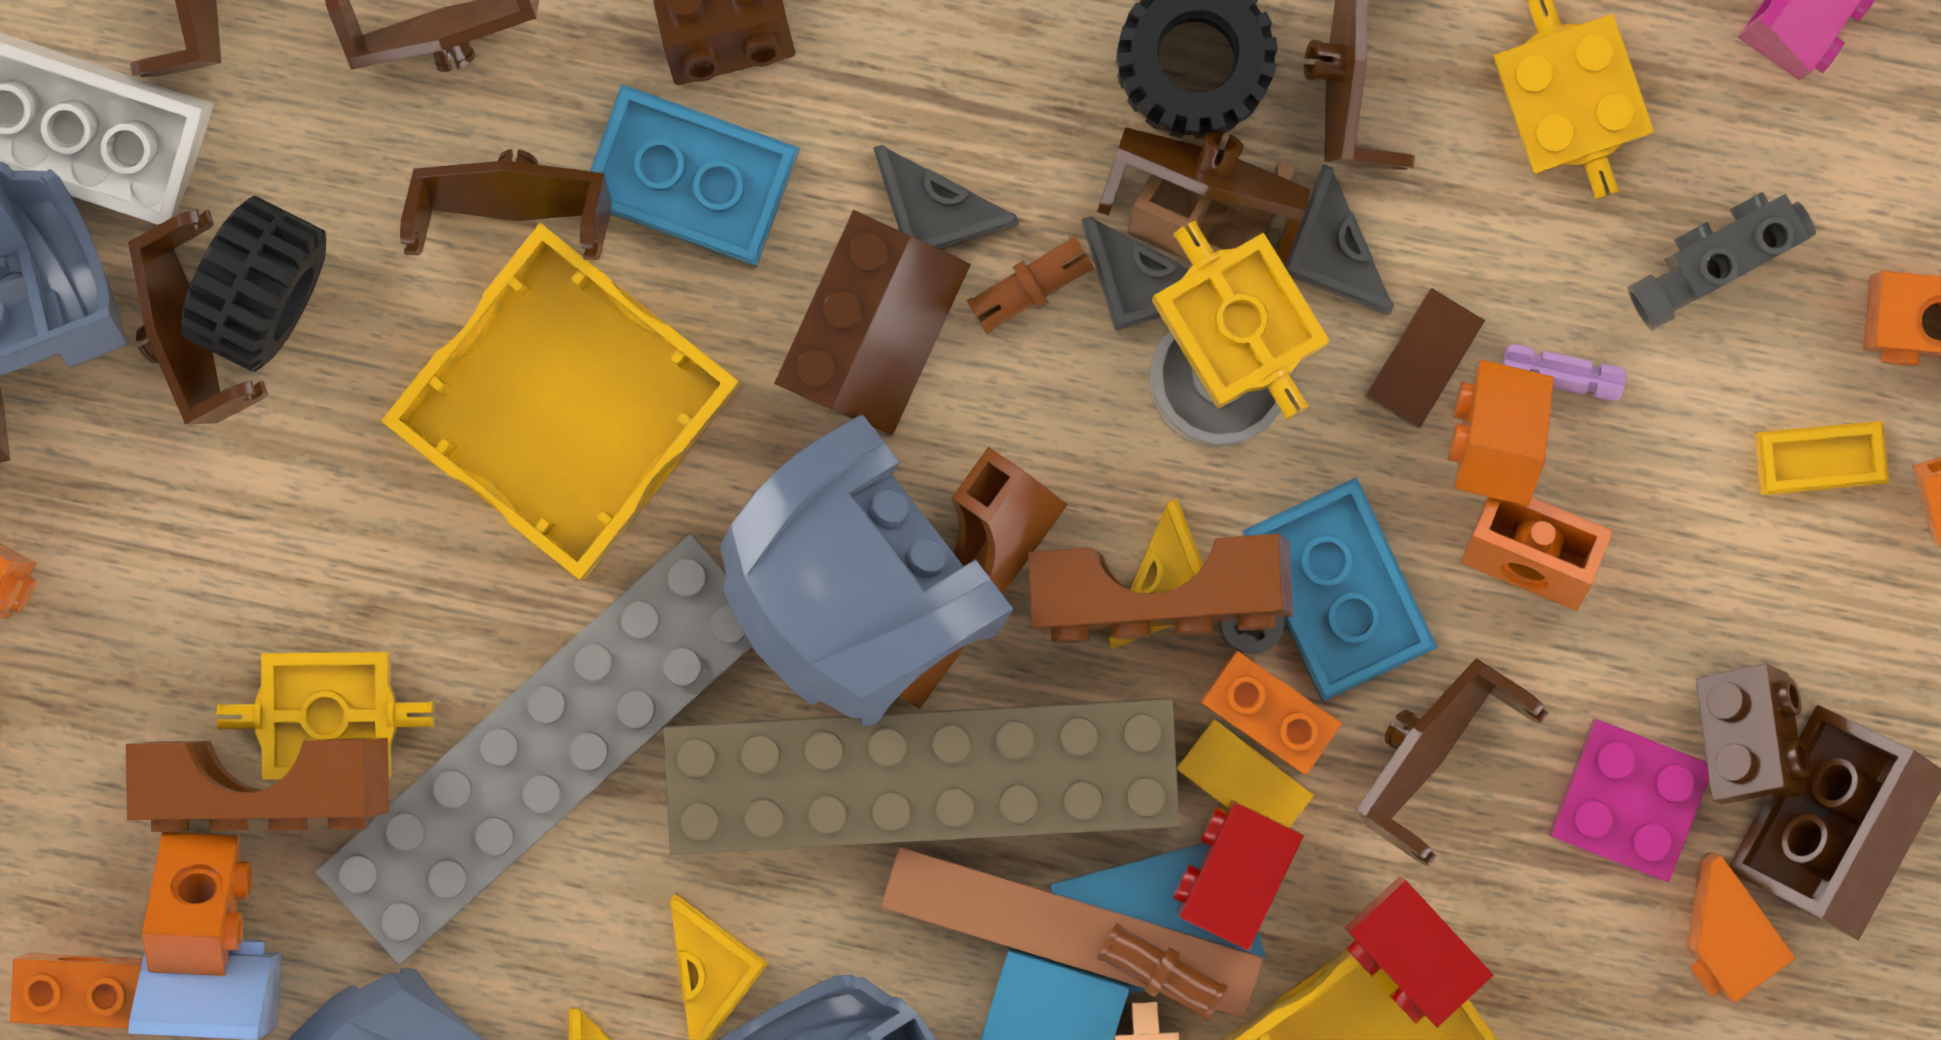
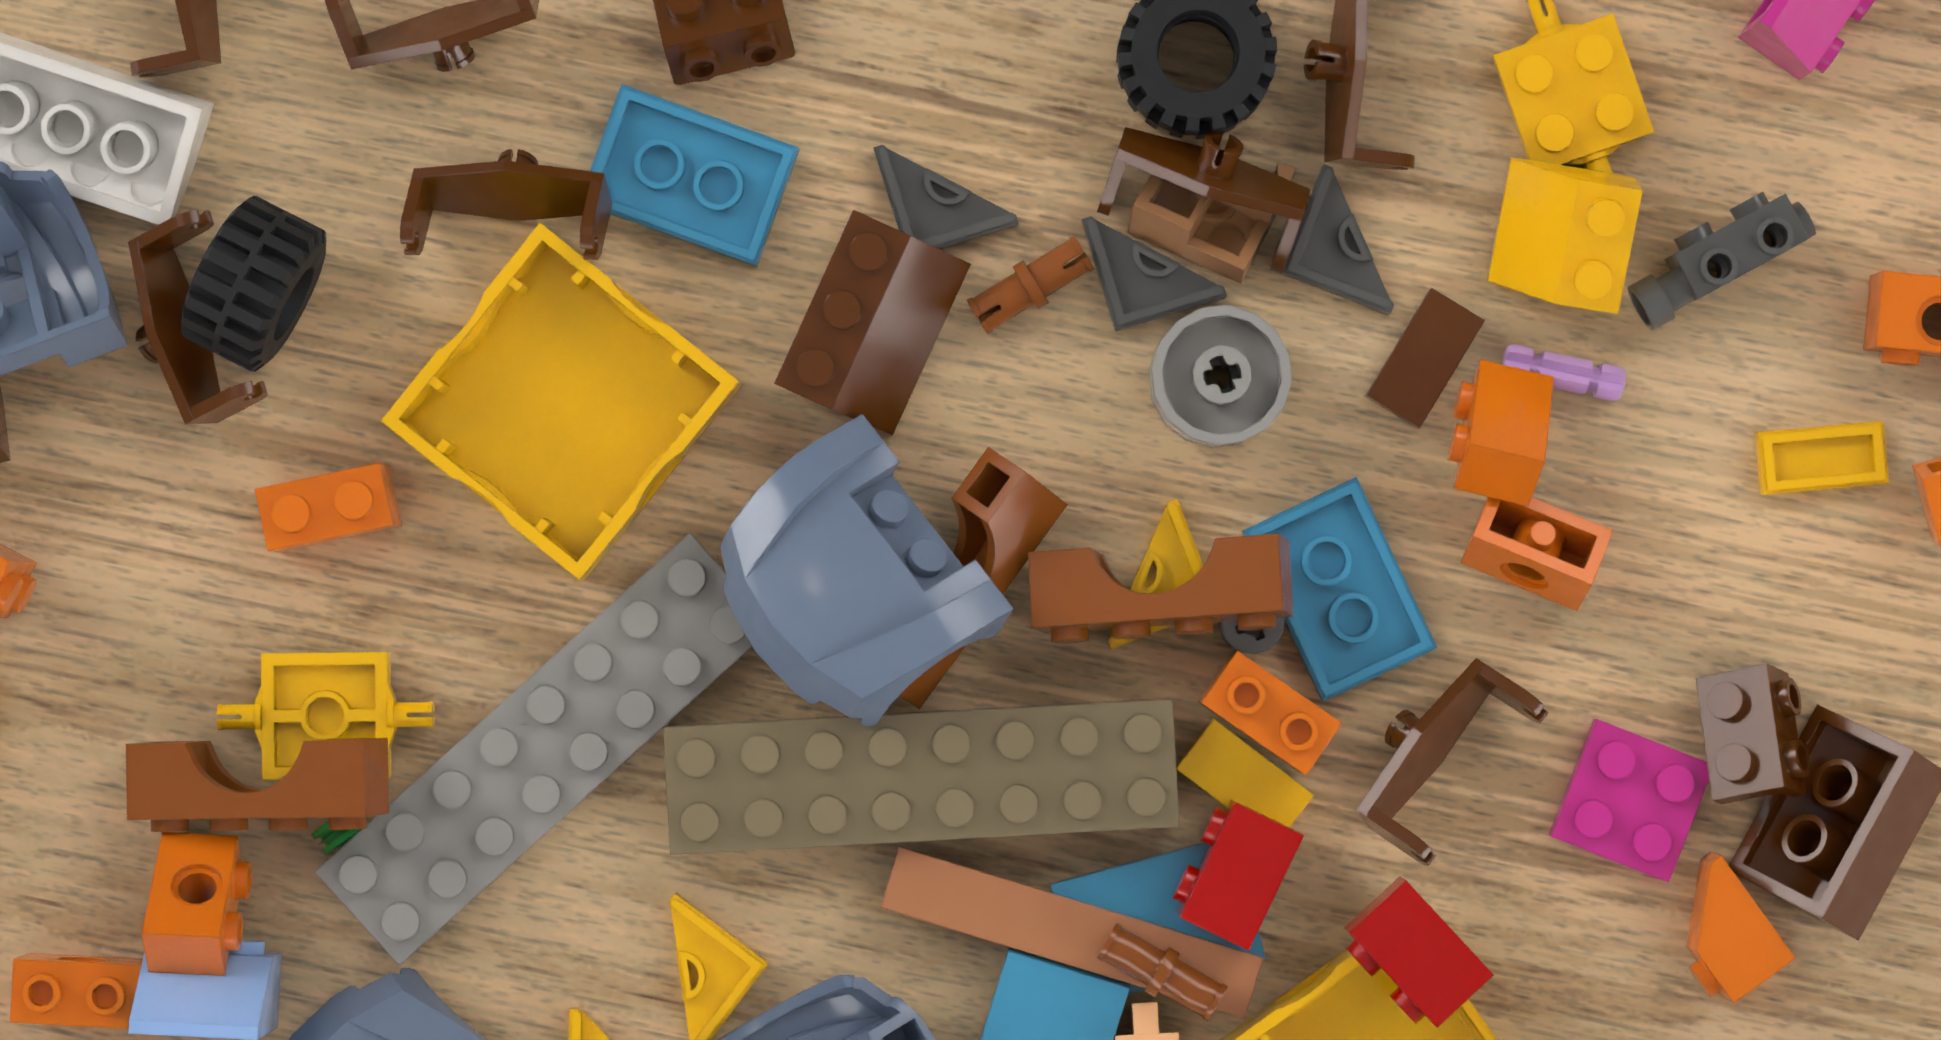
yellow plate [1152,221,1330,420] -> none
none -> orange brick [255,463,402,552]
none -> green piece [311,821,362,855]
none -> yellow slope [1487,157,1643,314]

